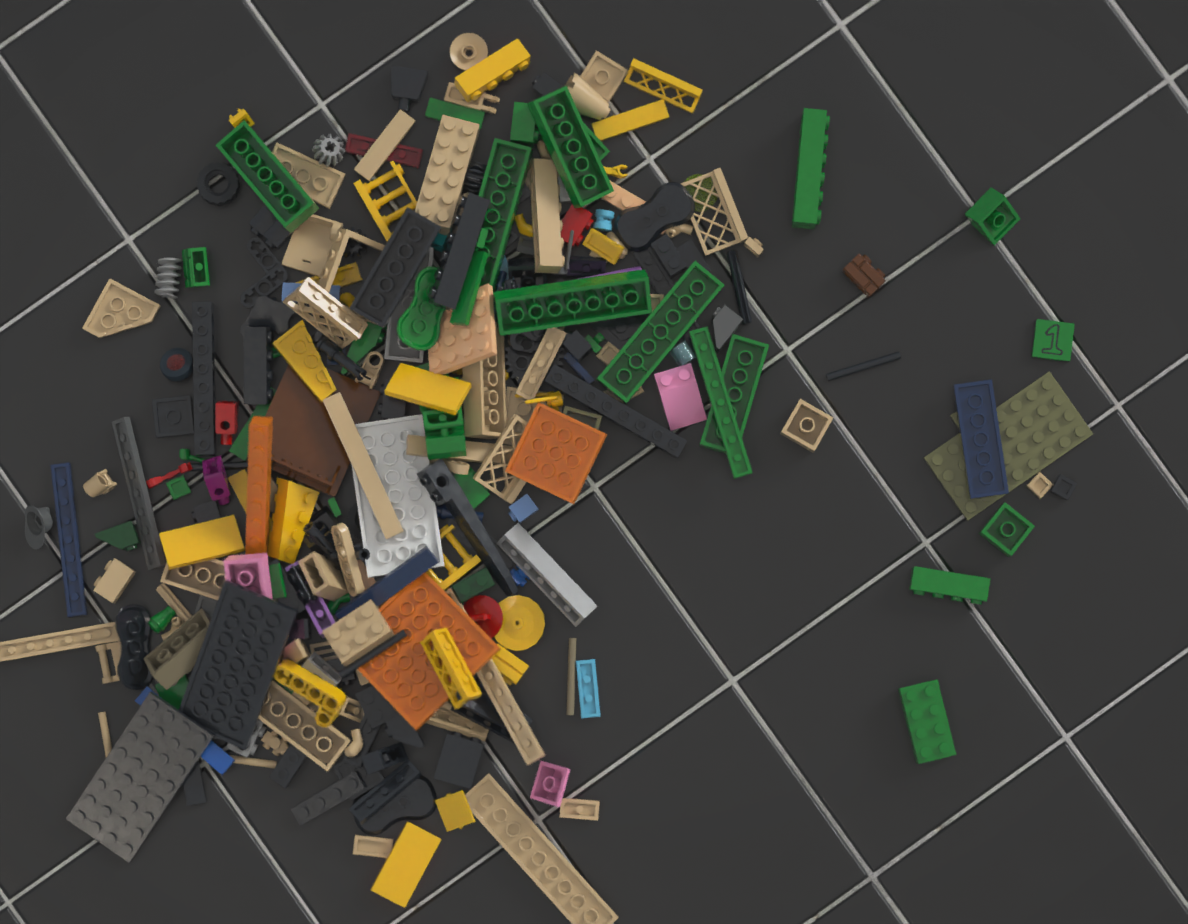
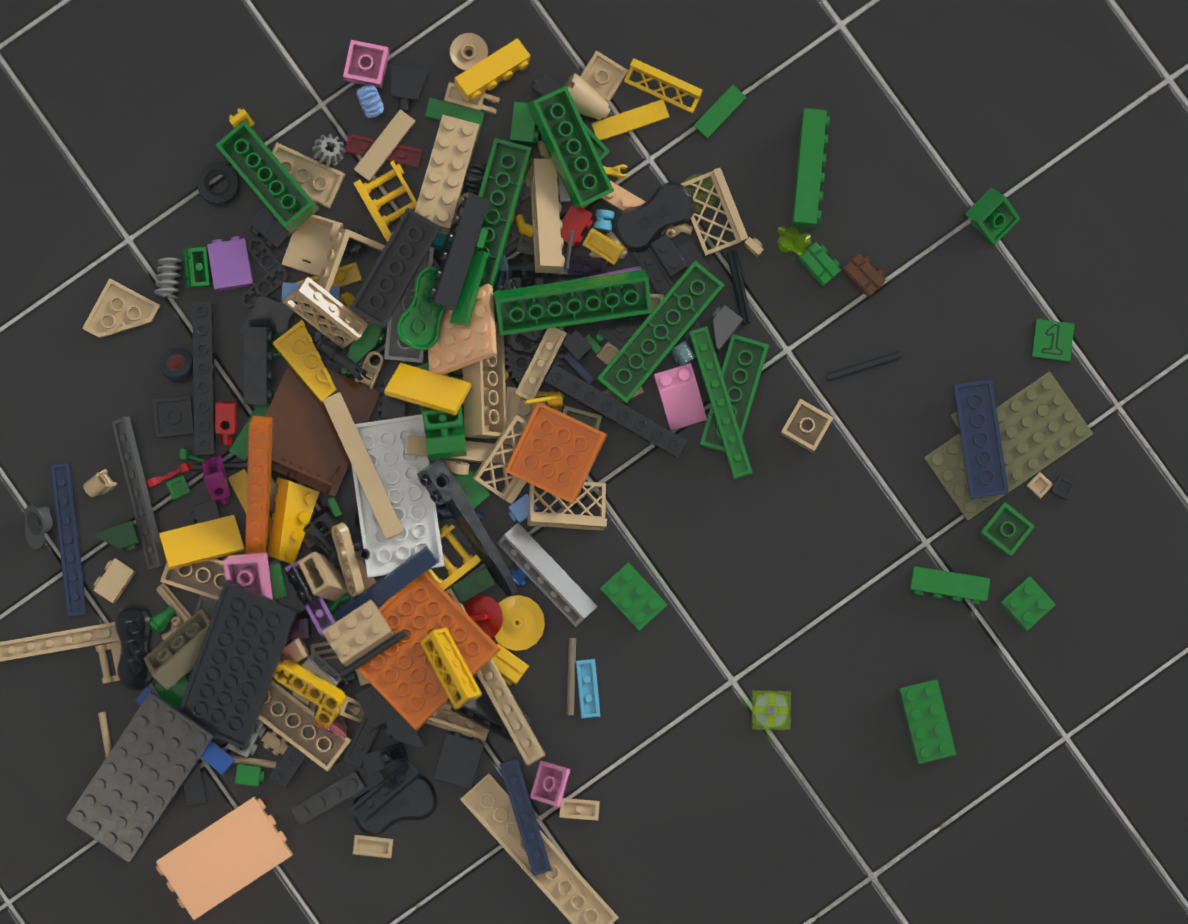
tan arm [344,729,363,757] -> none
yellow tile [370,821,441,908] -> none
yellow piece [435,790,475,832] -> none
none -> light nougat panel [156,797,293,920]
none -> medium lavender brick [207,236,254,292]
none -> green brick [235,764,265,786]
none -> piece [313,705,348,739]
none -> bright pink brick [343,40,390,89]
none -> light blue gear [357,84,384,118]
none -> dark blue tile [499,759,552,876]
none -> tan fence [527,482,607,531]
none -> green brick [600,562,667,631]
none -> green tile [694,85,747,139]
none -> clear neon green piece [751,691,791,730]
none -> clear neon green hips [777,226,811,255]
none -> green brick [798,242,841,287]
none -> green brick [999,576,1056,631]

